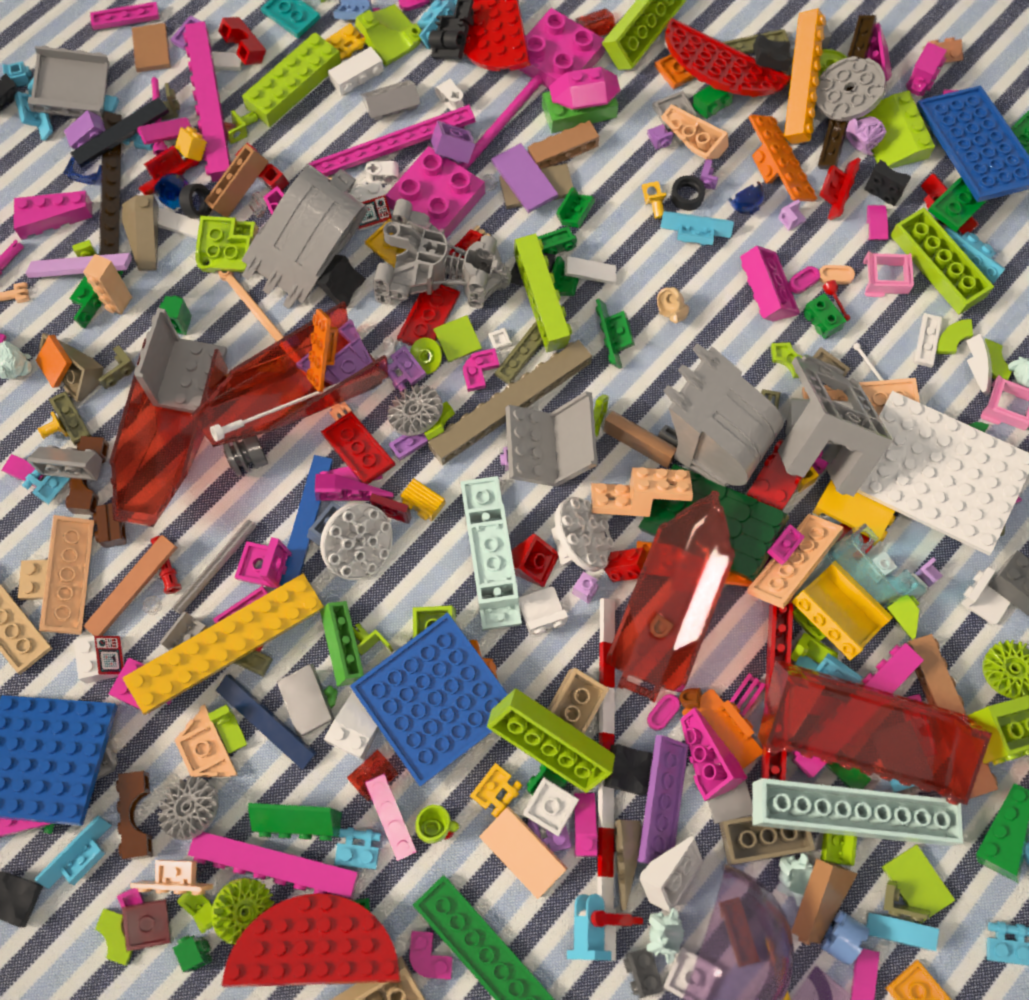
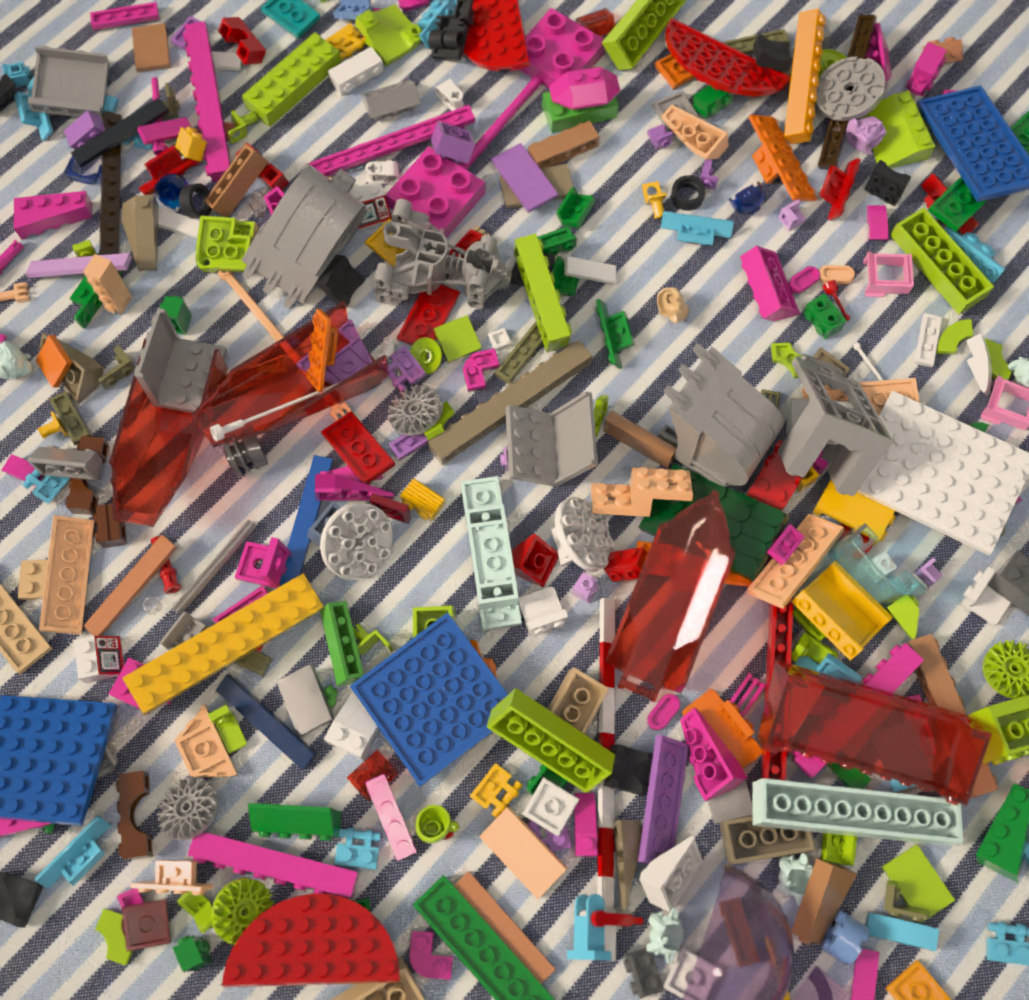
dark orange tile [650,613,674,638] -> none
dark orange tile [679,688,702,709] -> none
none -> nougat tile [453,871,556,984]

